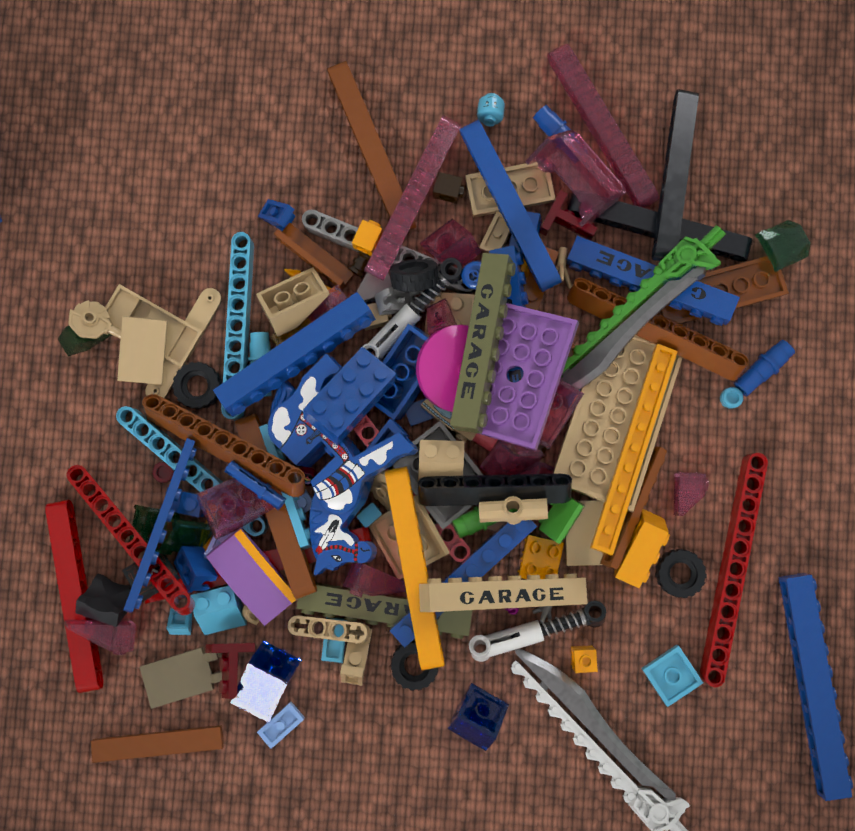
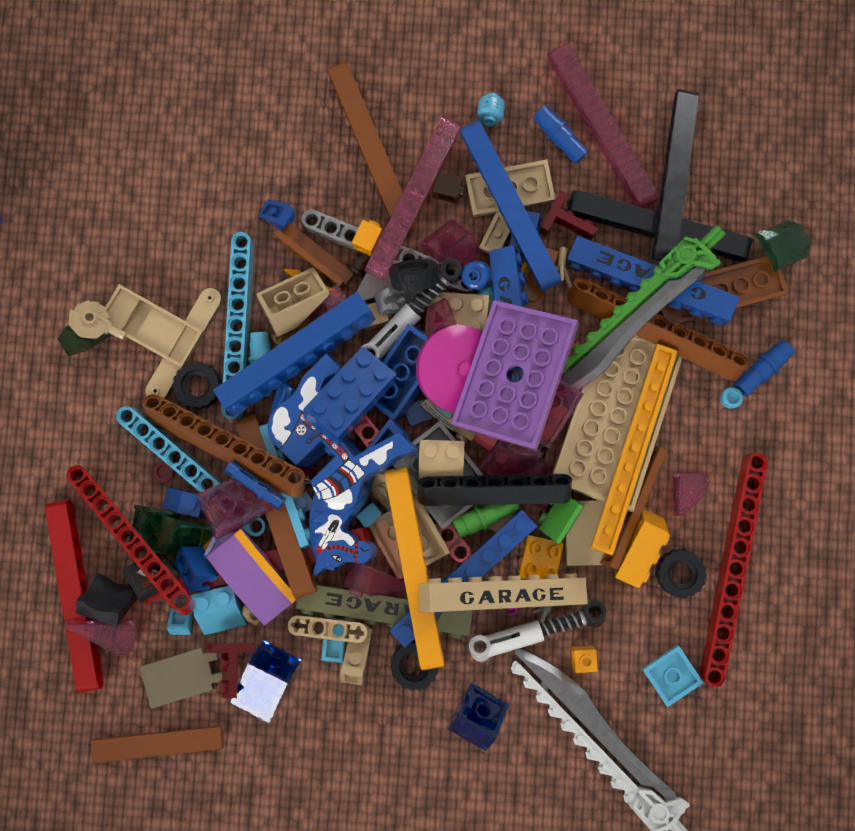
tan tile [117,316,167,385] -> none
blue plate [123,438,197,613] -> none
light blue plate [257,702,305,749] -> none
olive brick [450,253,516,434] -> none
tan piece [479,496,548,525] -> none
clear pink windscreen [525,130,626,227] -> none
blue brick [779,573,853,801] -> none

